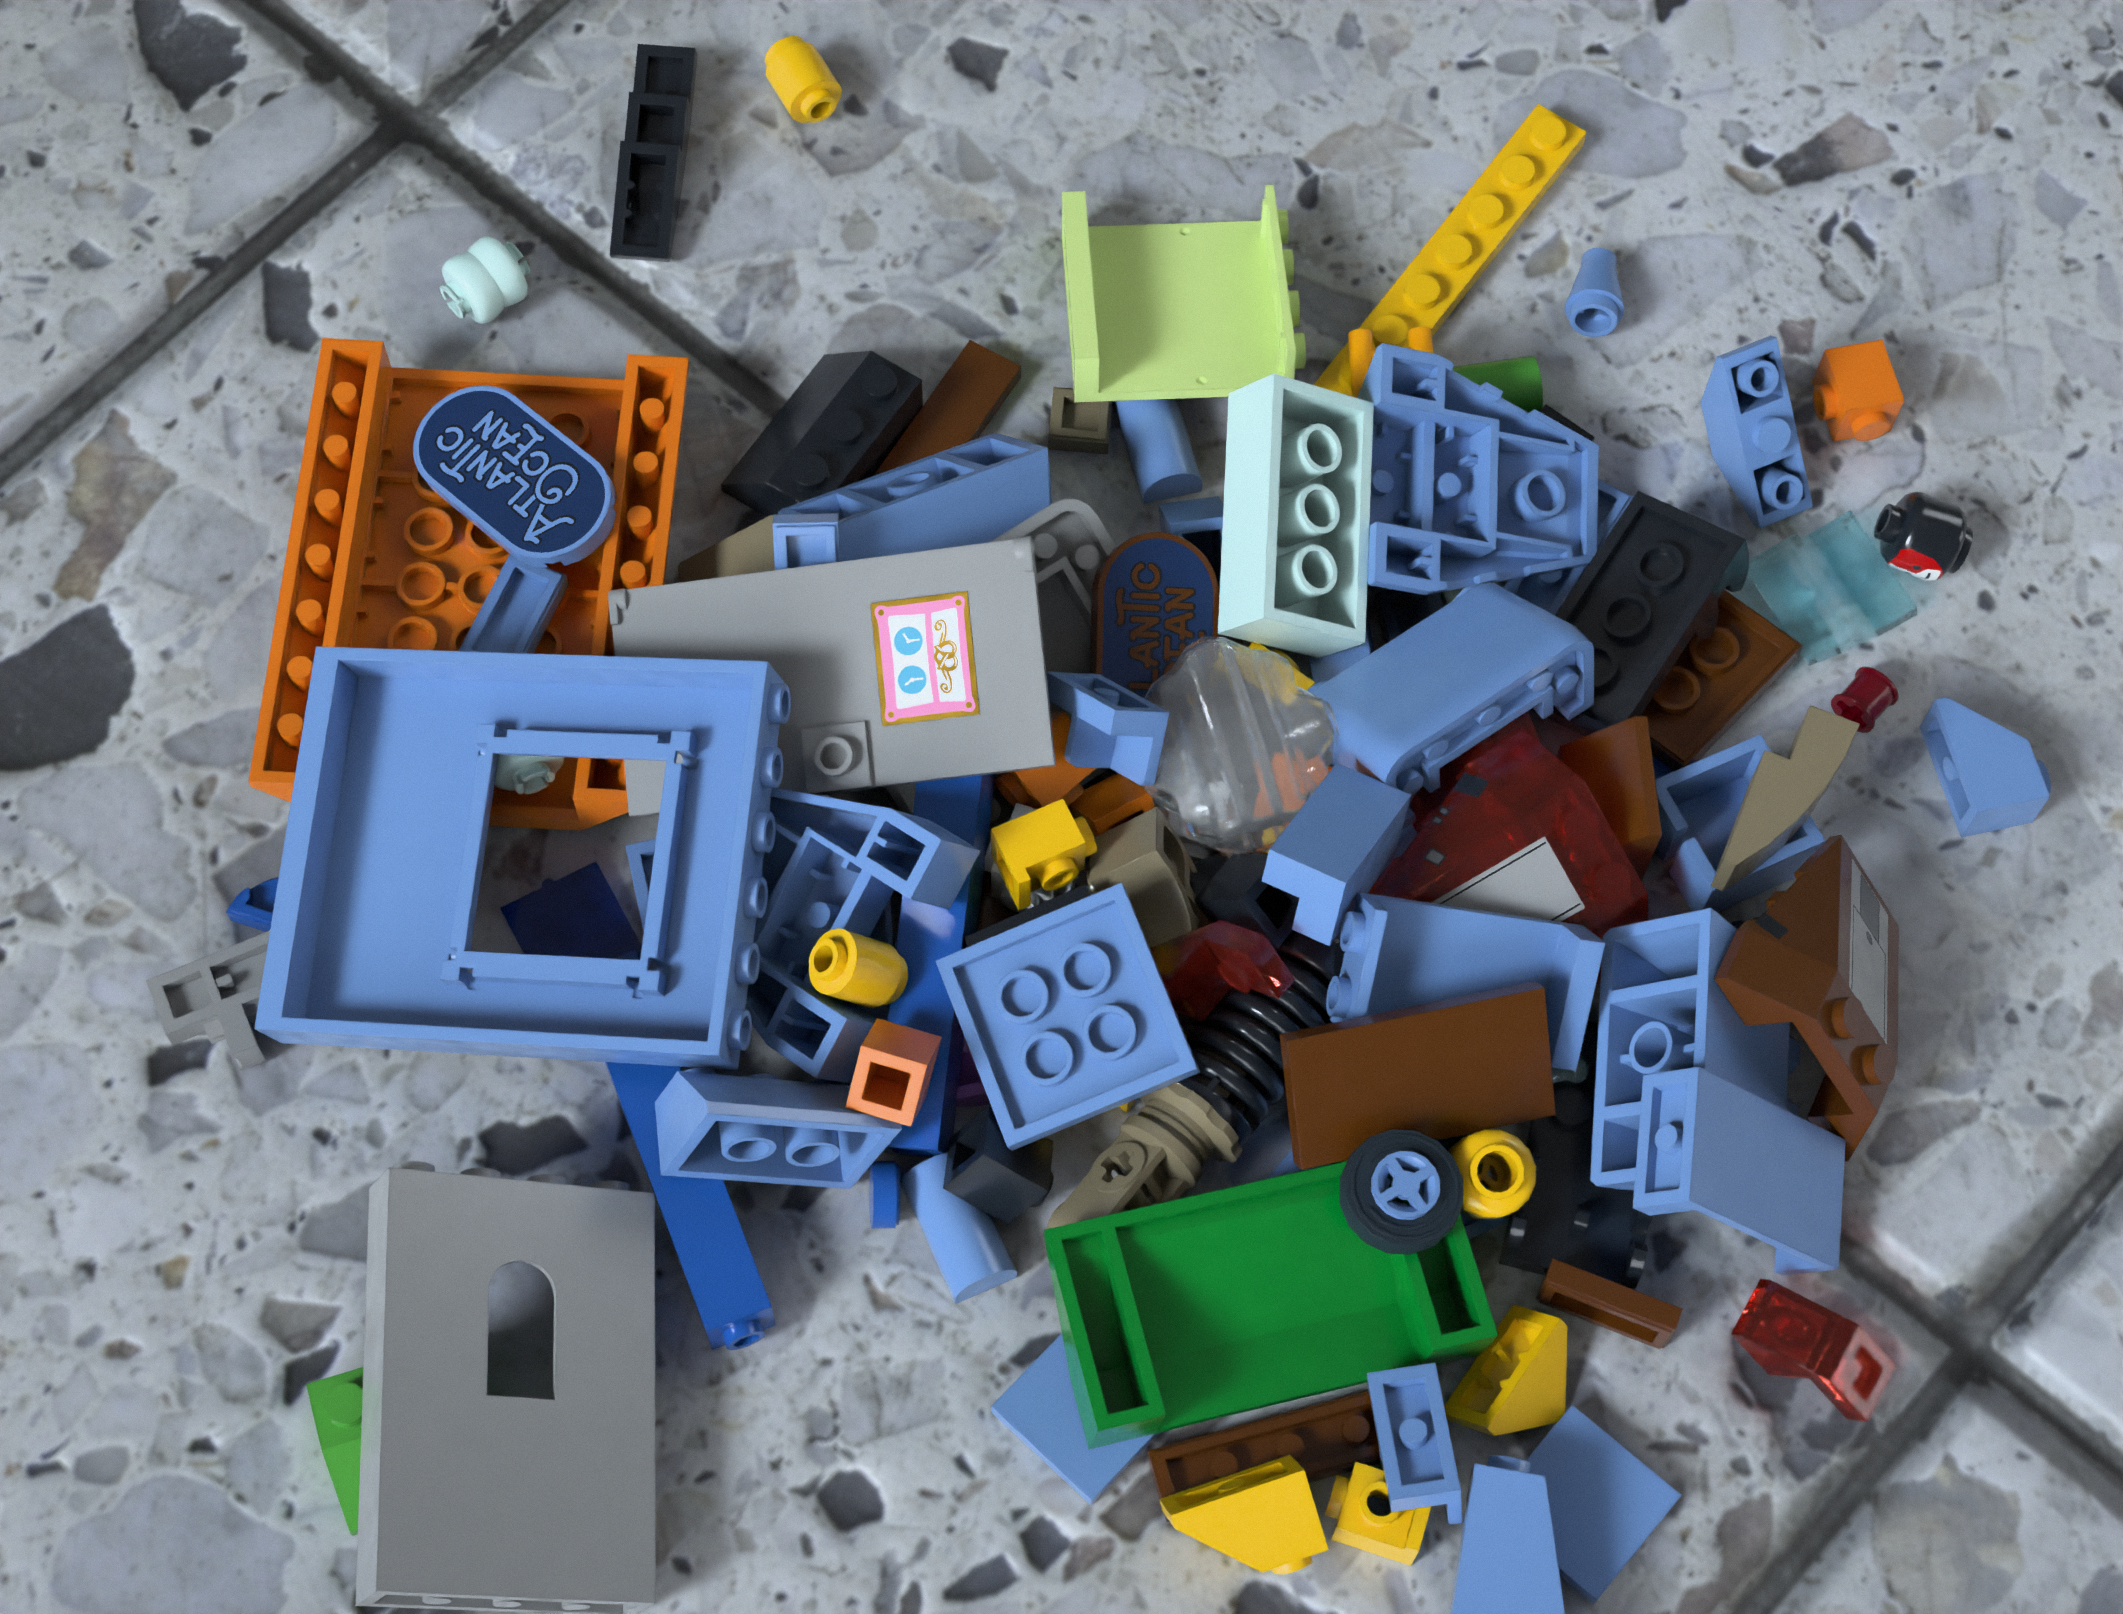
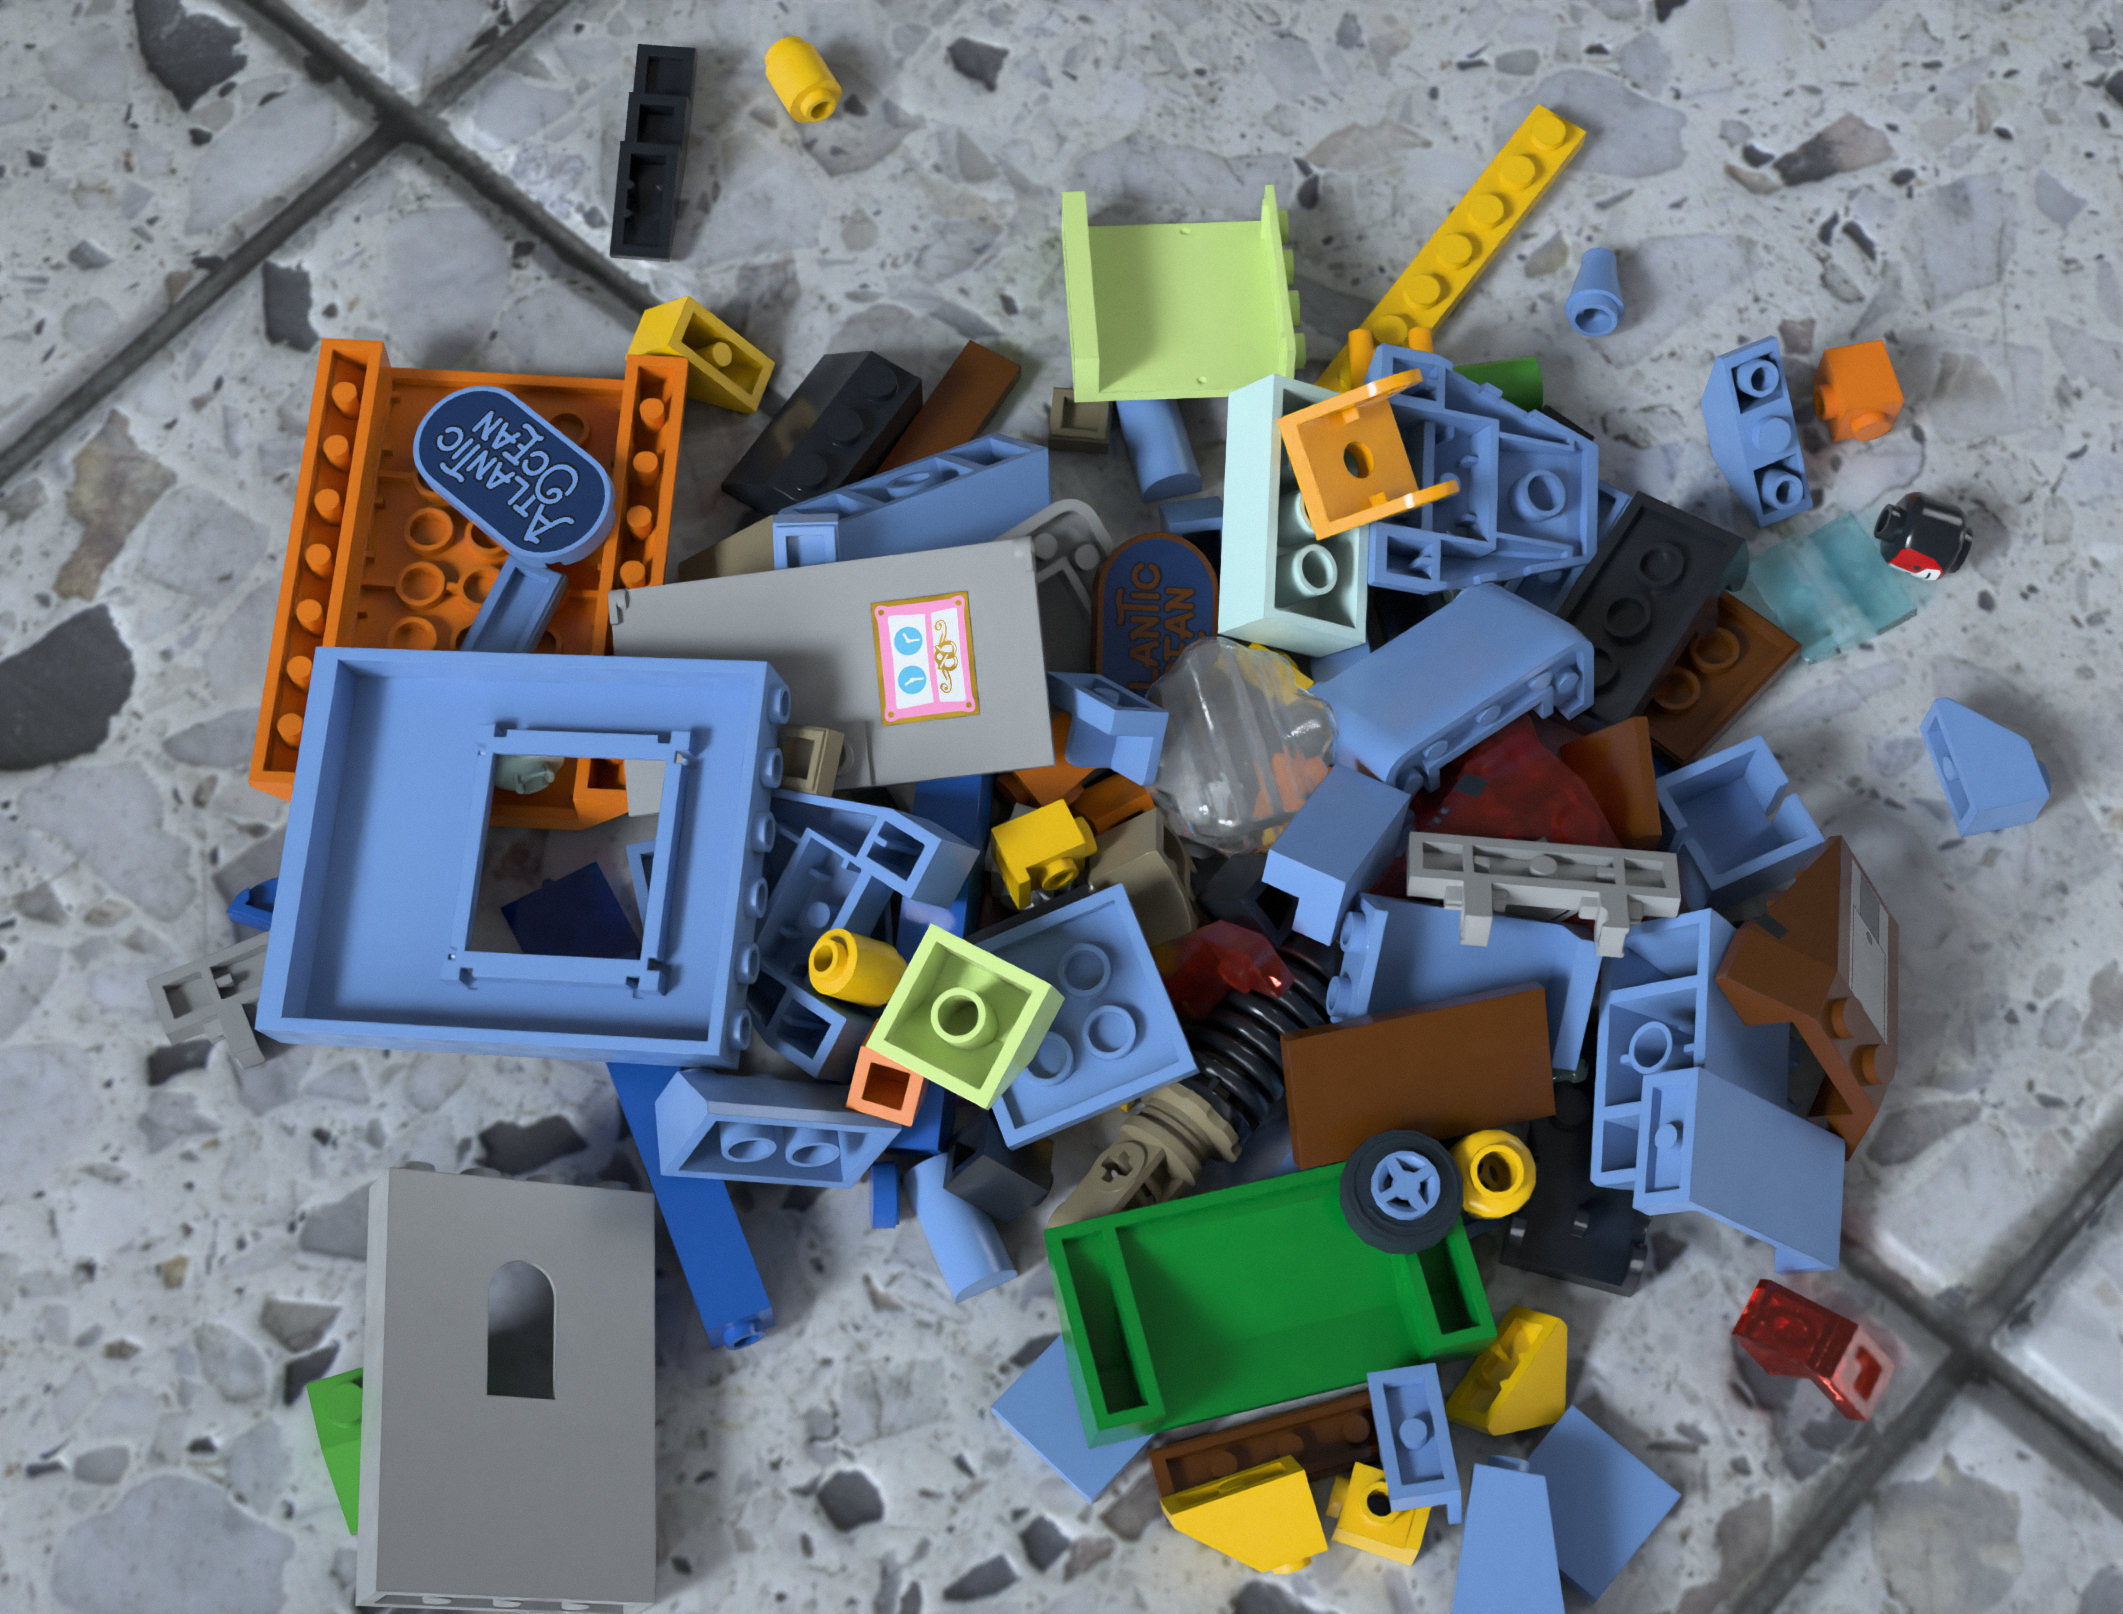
light aqua piece [440,236,530,324] -> none
reddish brown tile [1536,1259,1683,1350] -> none
dark tan slope [1710,705,1860,891] -> none
dark red axle [1831,667,1899,733] -> none
none -> yellow slope [625,295,775,414]
none -> dark tan tile [777,723,845,798]
none -> yellowish green slope [865,923,1065,1110]
none -> light orange hose [1277,368,1460,541]
none -> light grey hinge [1406,831,1681,958]

